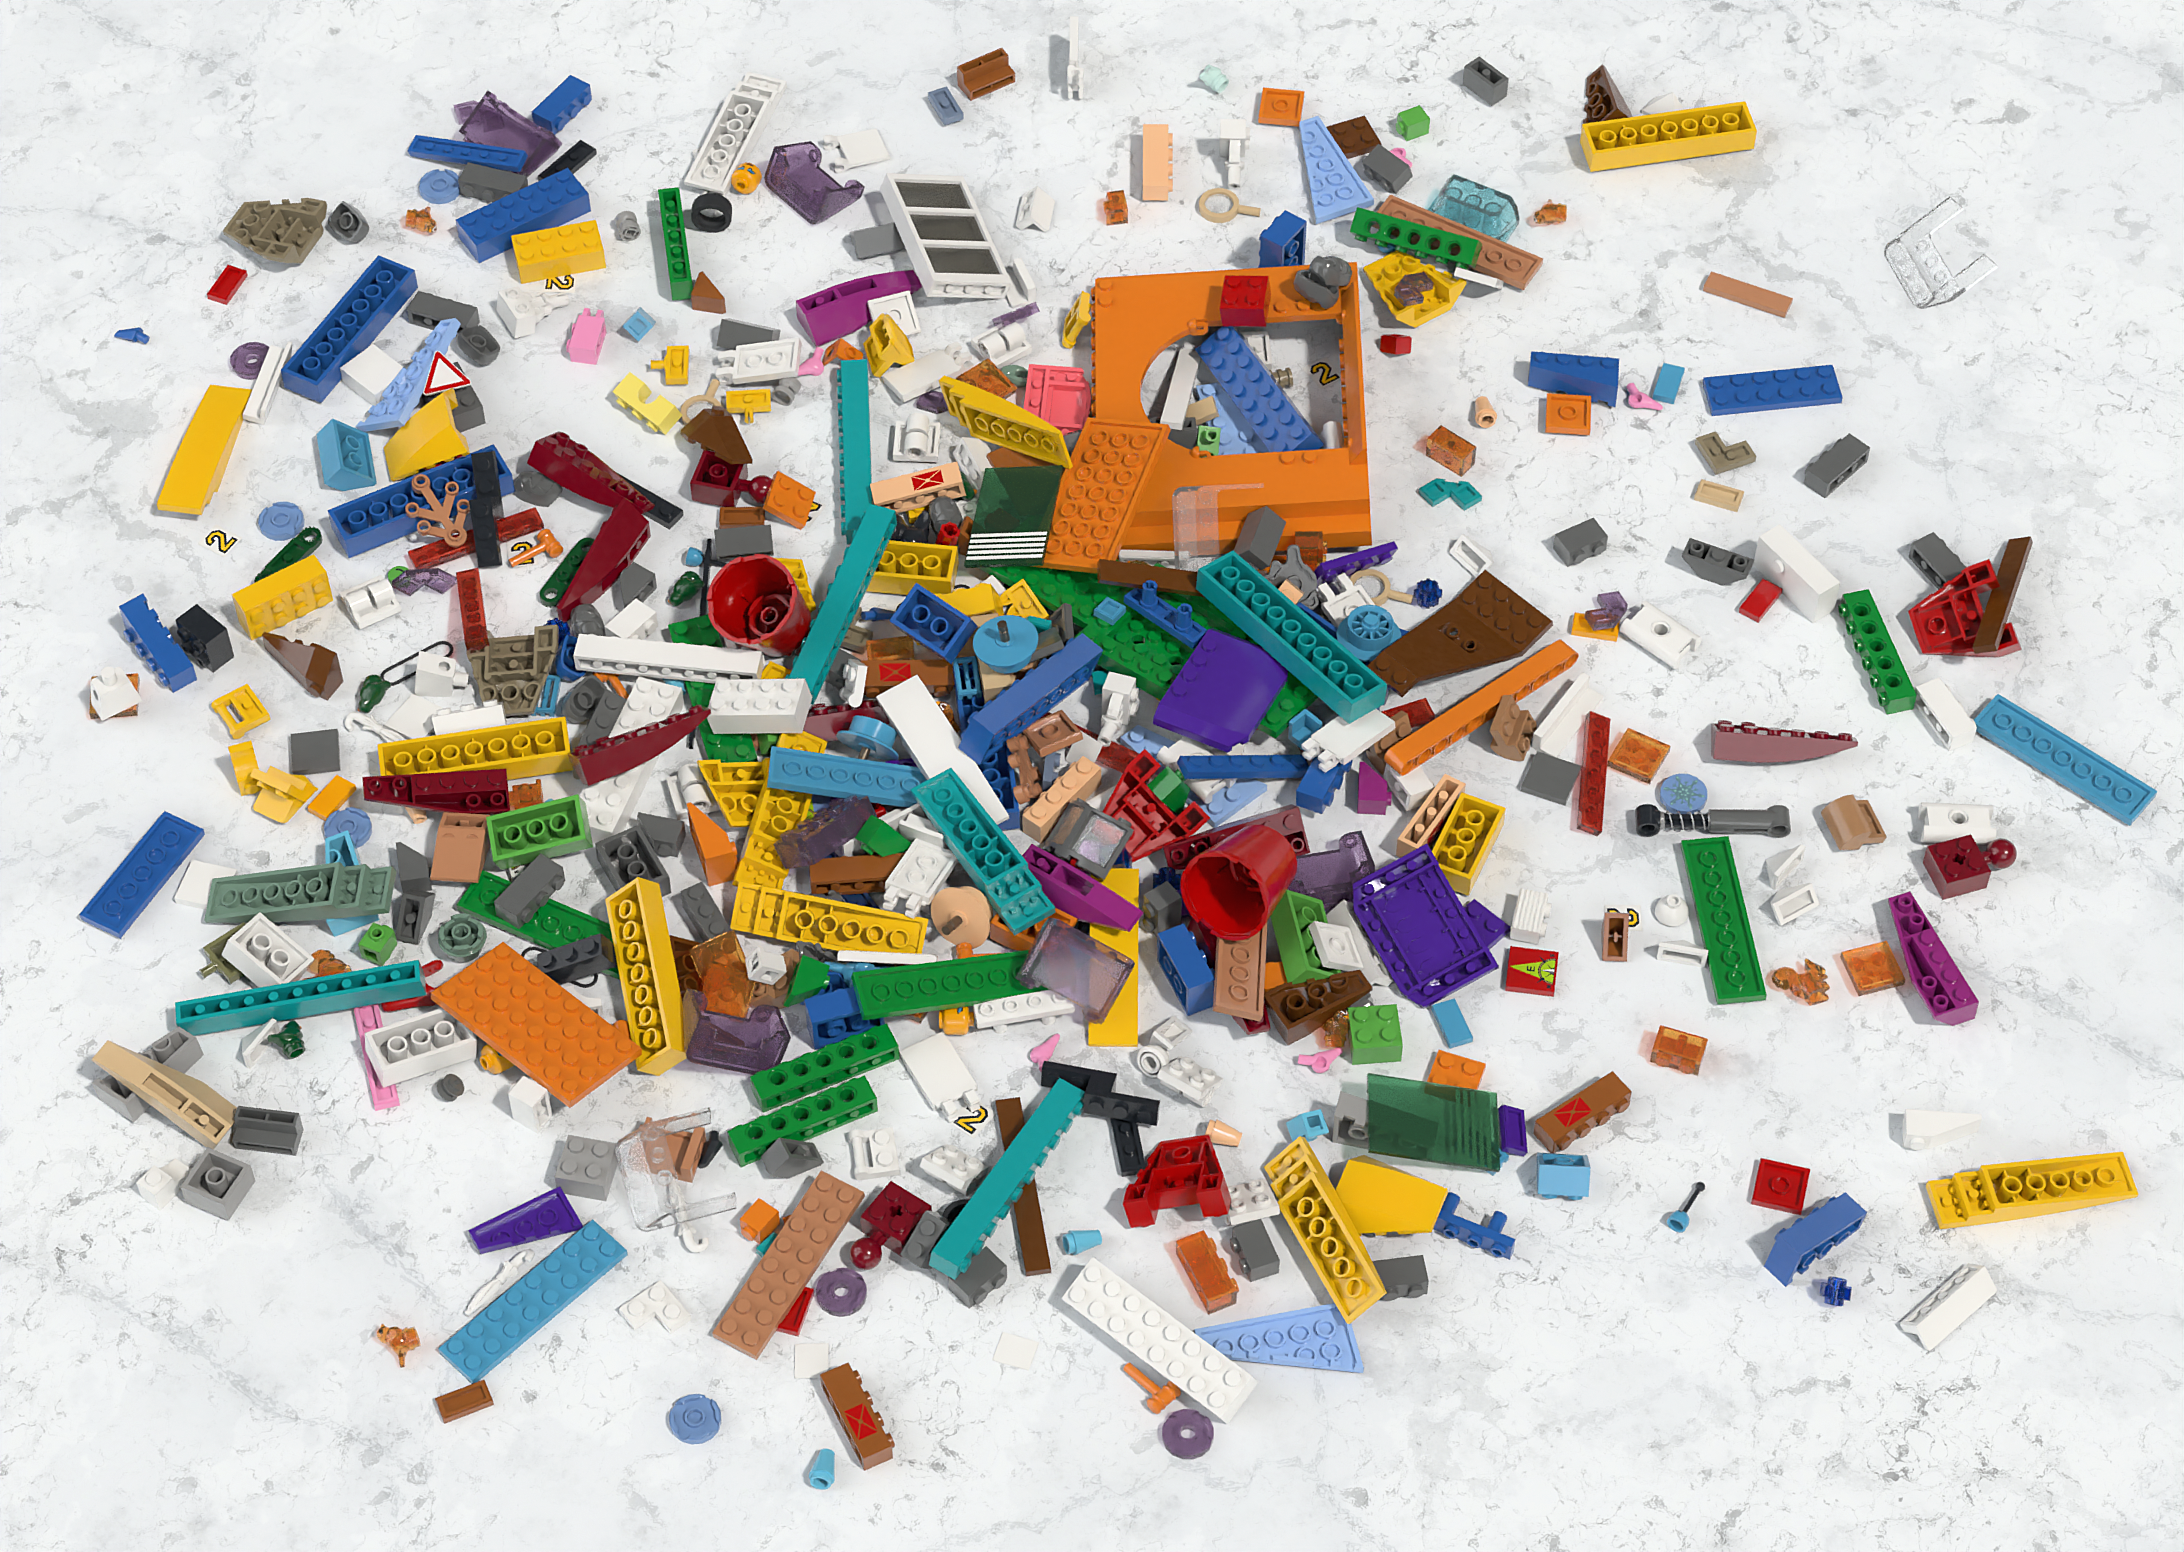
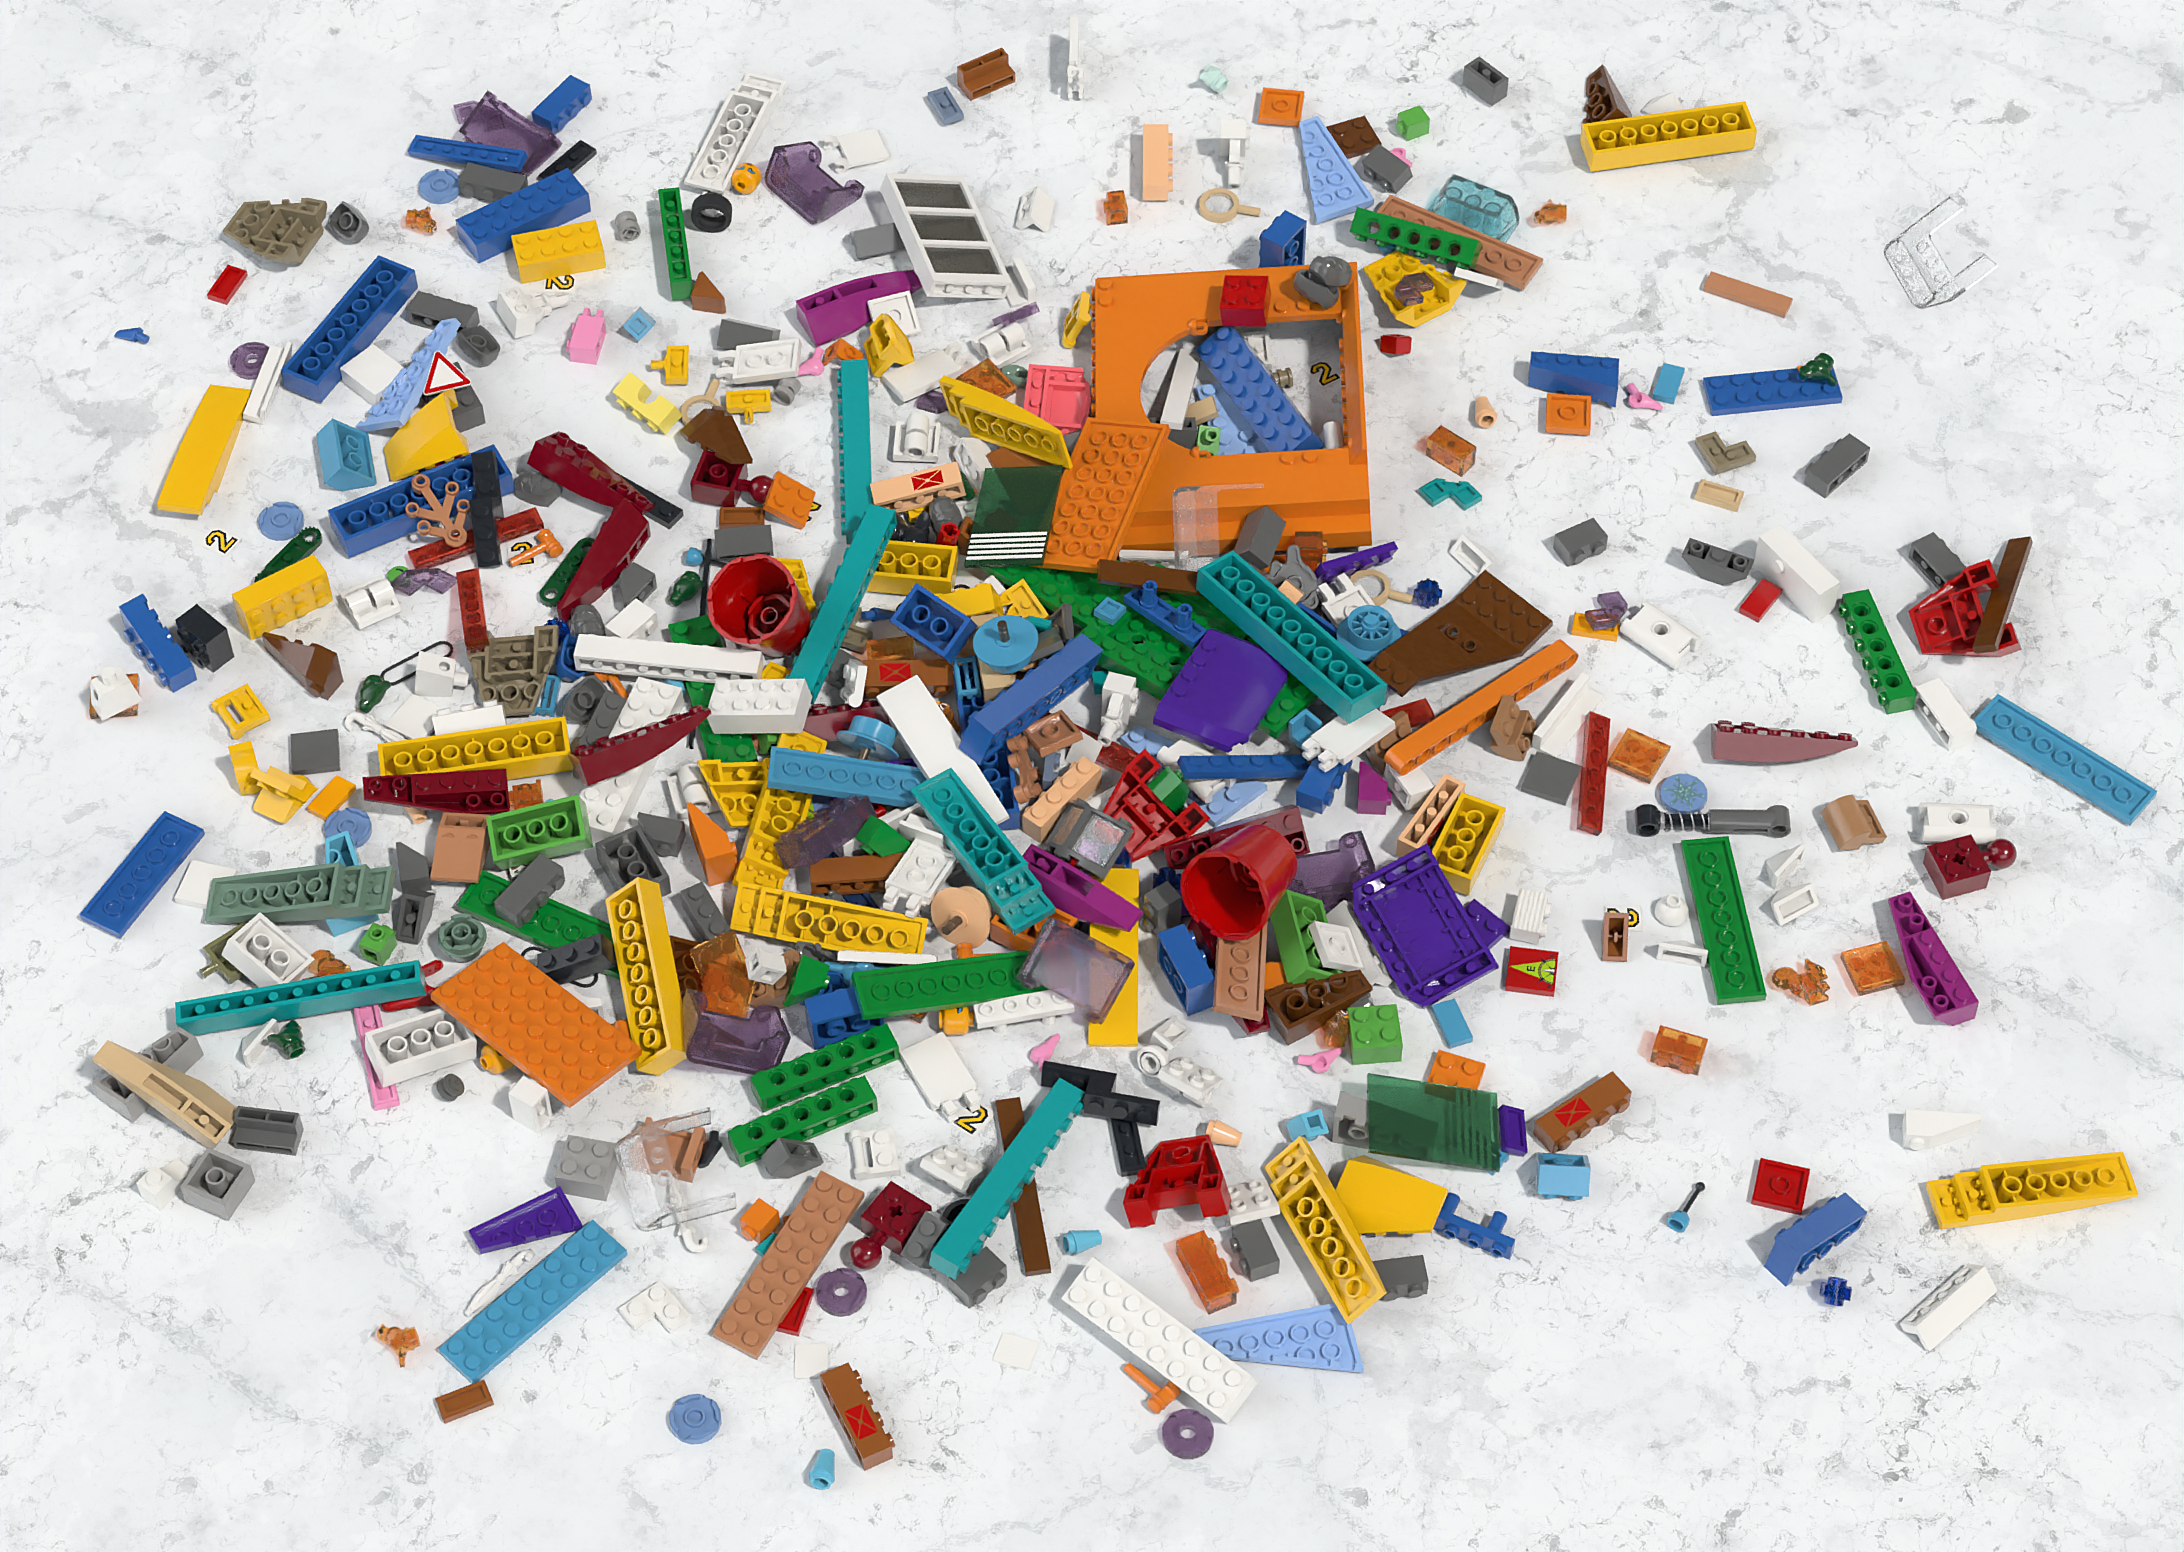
none -> dark green animal [1797,353,1837,386]

